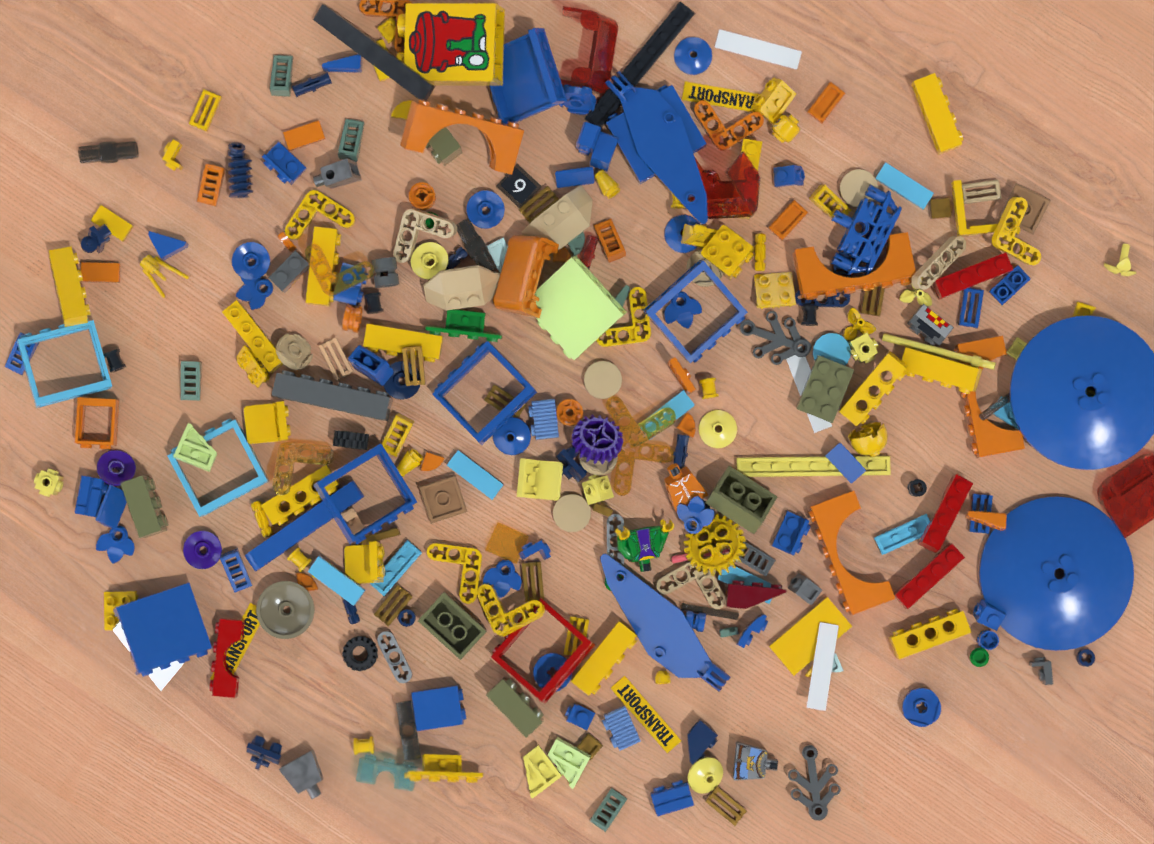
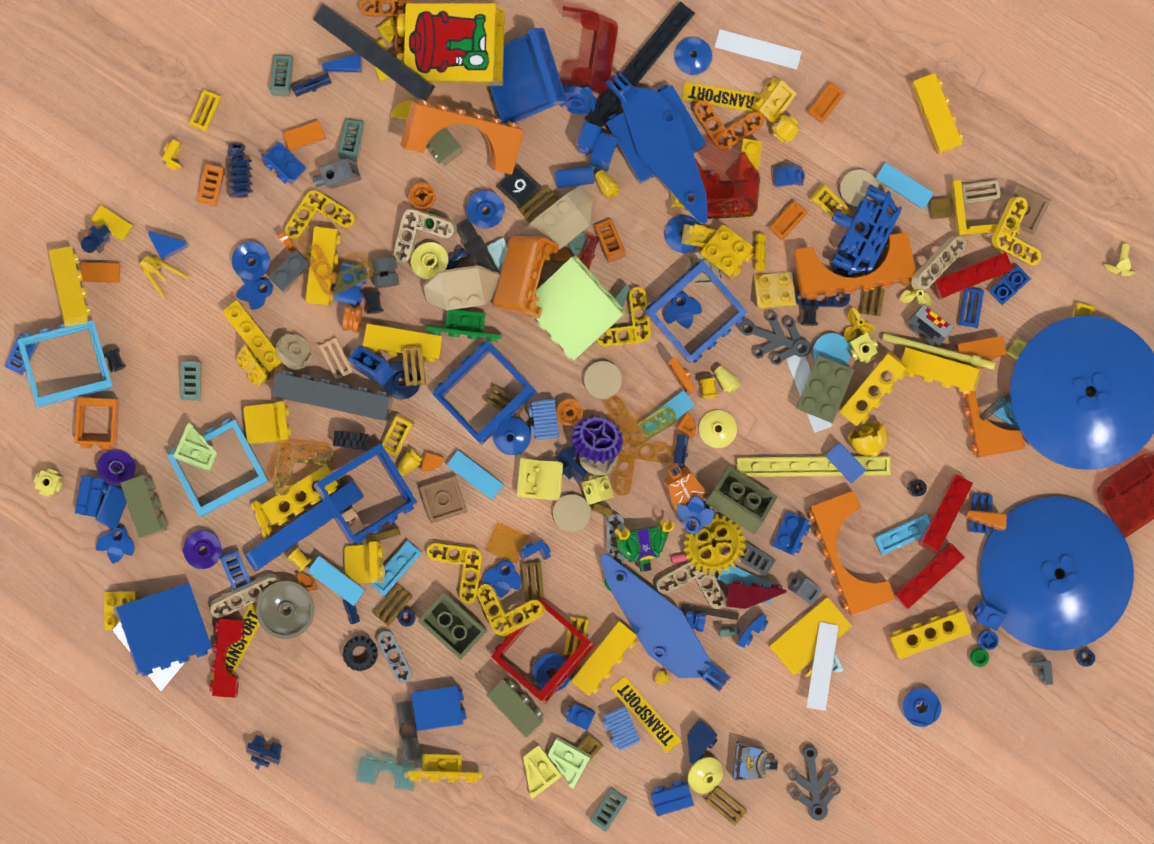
clear smoke piece [78,141,139,164] -> none
flat silver torso [279,750,324,799] -> none
yellow bush [353,736,375,755] -> none
none -> tan beam [210,574,280,618]
none -> light yellow cone [713,365,741,394]

